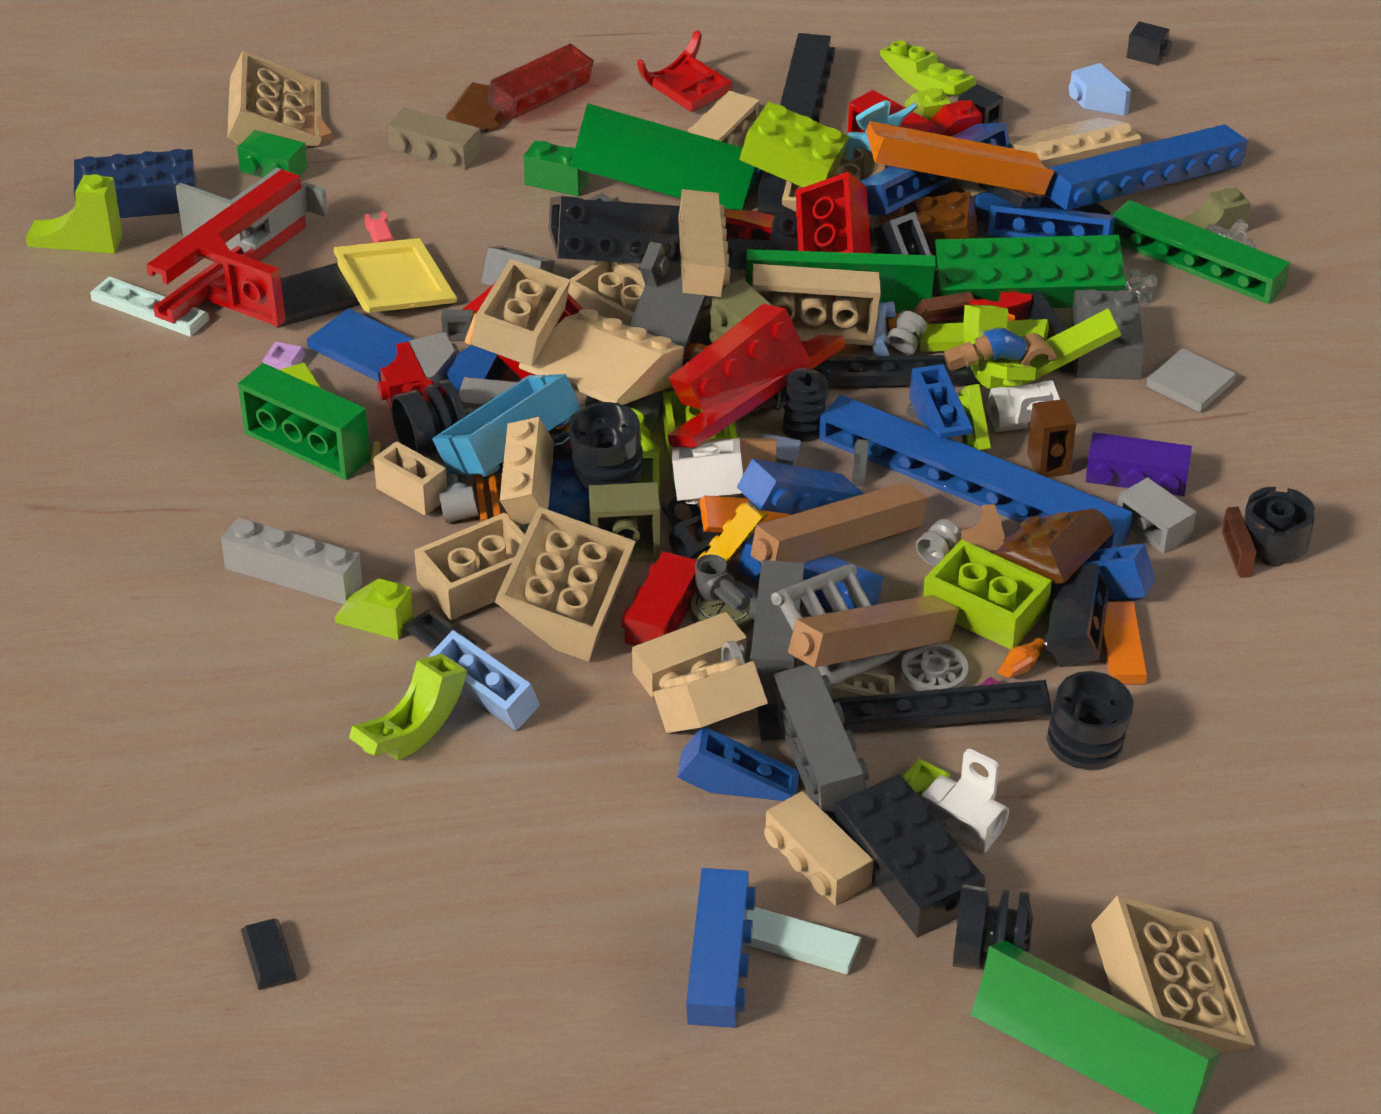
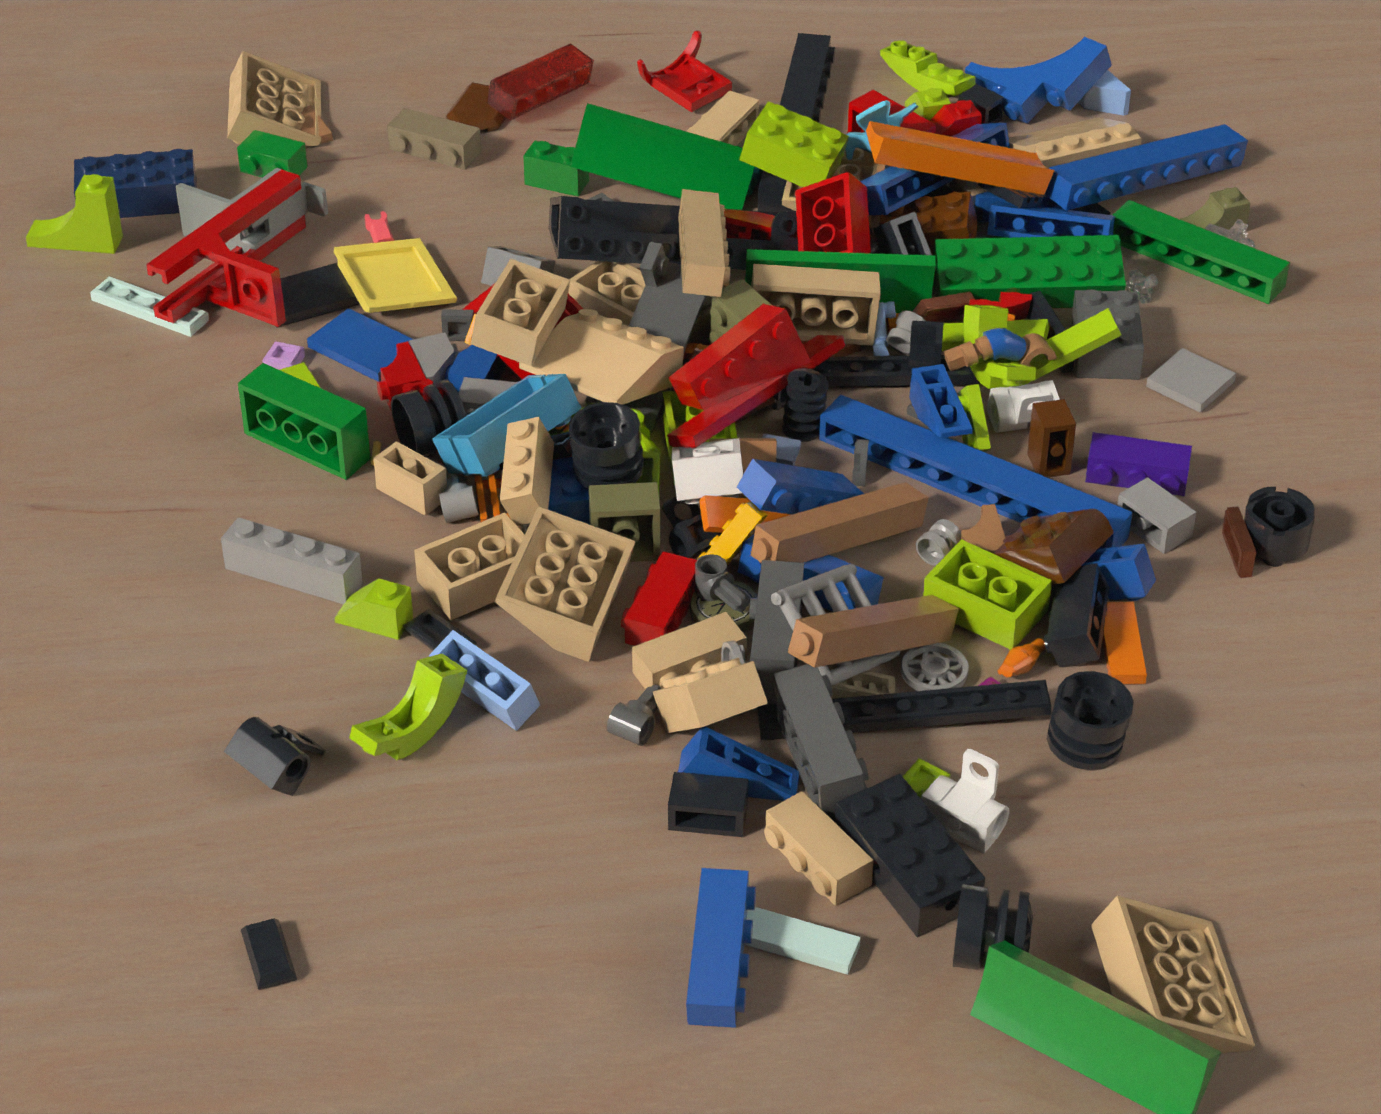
black brick [1127,21,1172,66] -> none
none -> black piece [224,717,326,796]
none -> dark grey axle [607,684,661,746]
none -> black brick [668,772,749,837]
none -> black panel [908,320,944,370]
none -> blue arch [964,37,1112,124]

